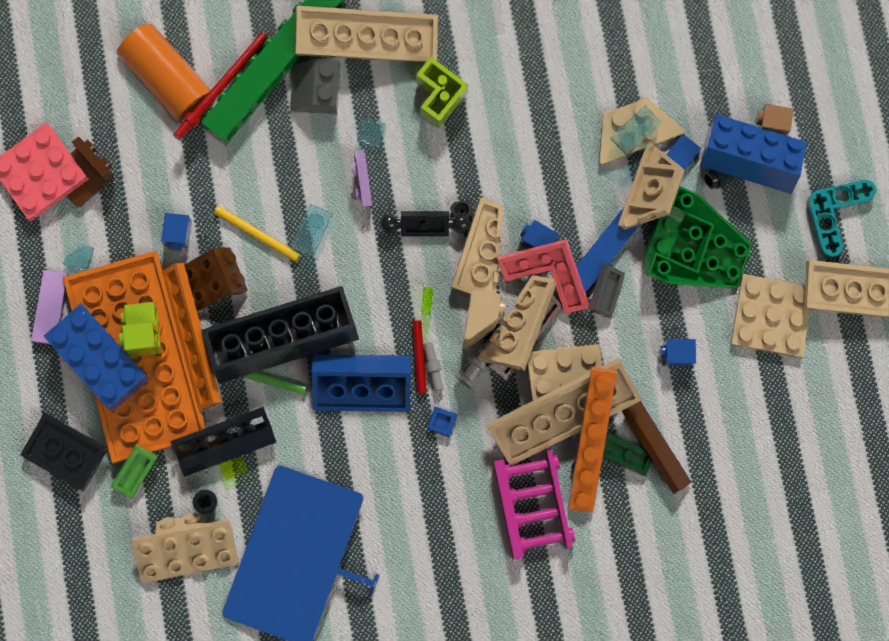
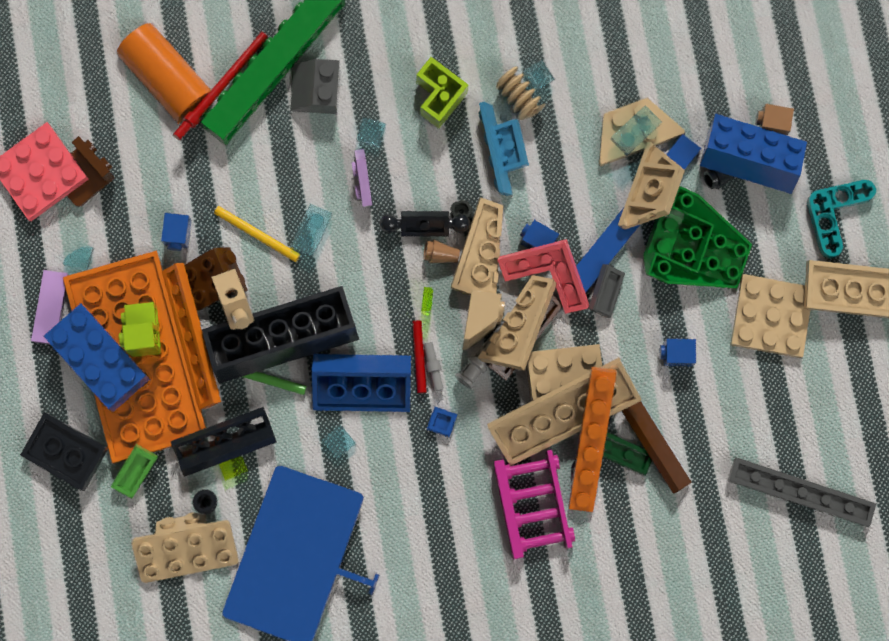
tan plate [295,6,438,63] -> none
none -> tan torso [212,269,254,330]
none -> clear light blue tile [322,425,356,459]
none -> medium nougat cone [423,239,460,263]
none -> dark azure bracket [479,102,529,196]
none -> tan piece [496,66,545,120]
none -> clear light blue plate [521,60,555,93]
none -> dark grey plate [728,457,877,527]

